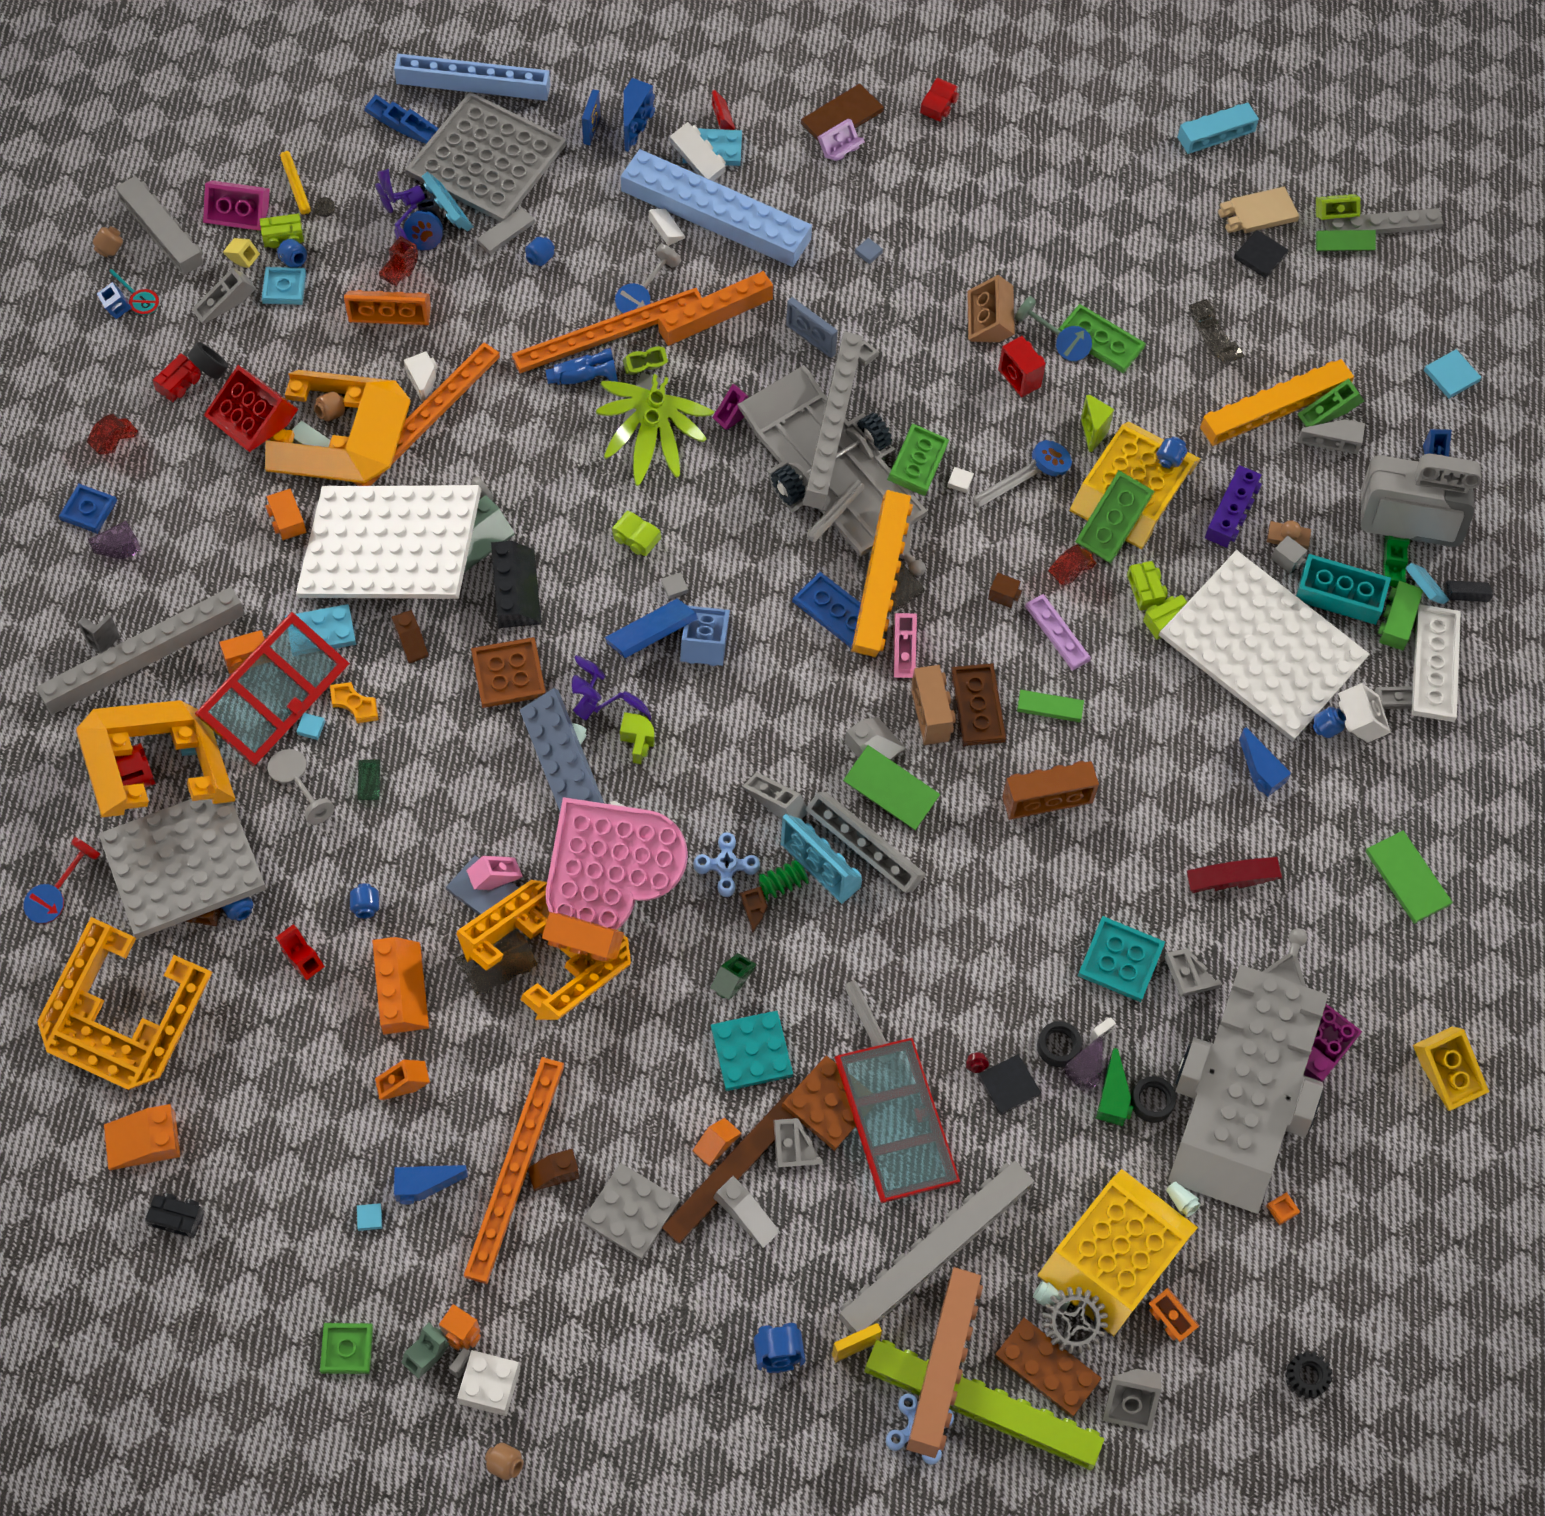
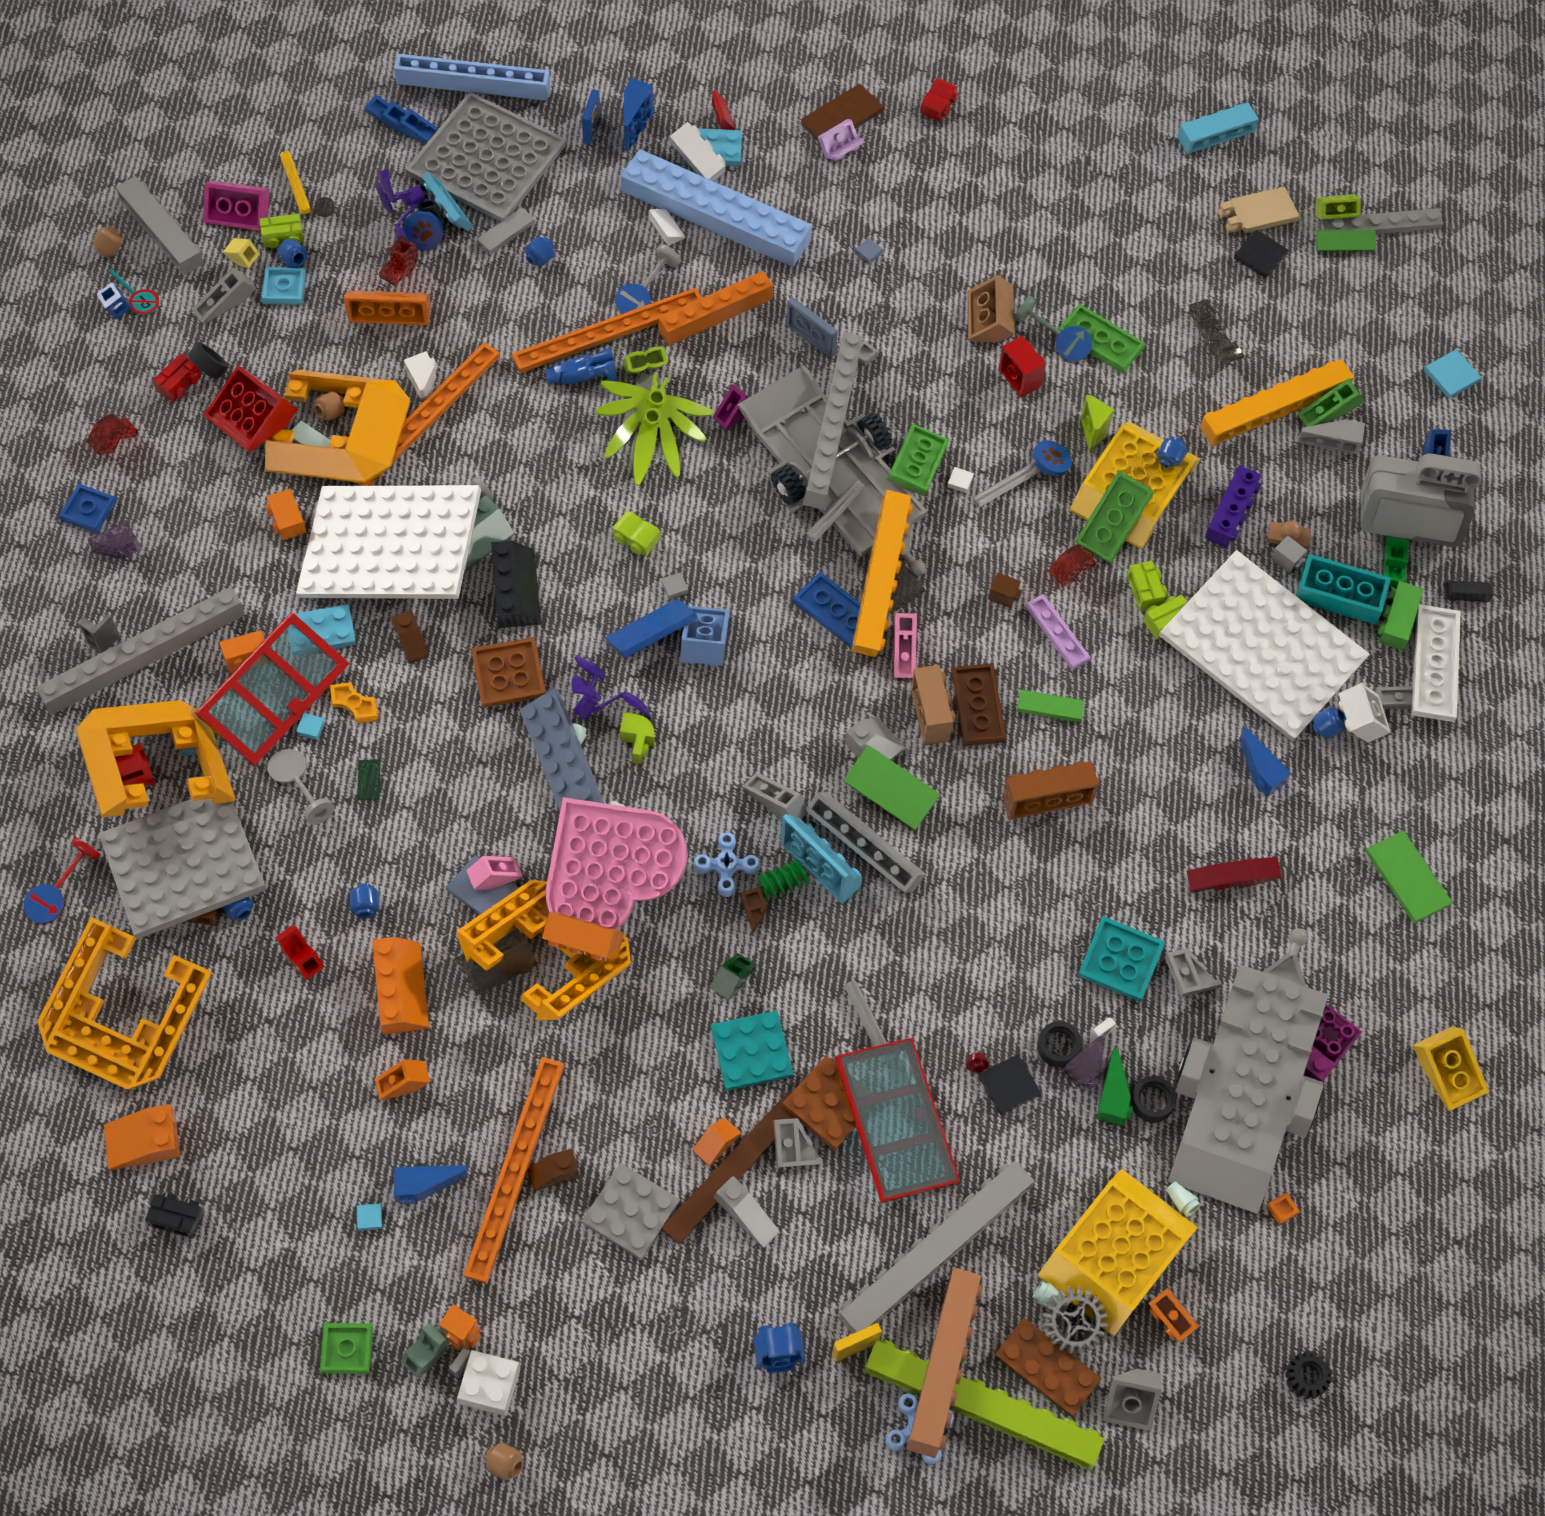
medium azure tile [1406,563,1449,604] -> none

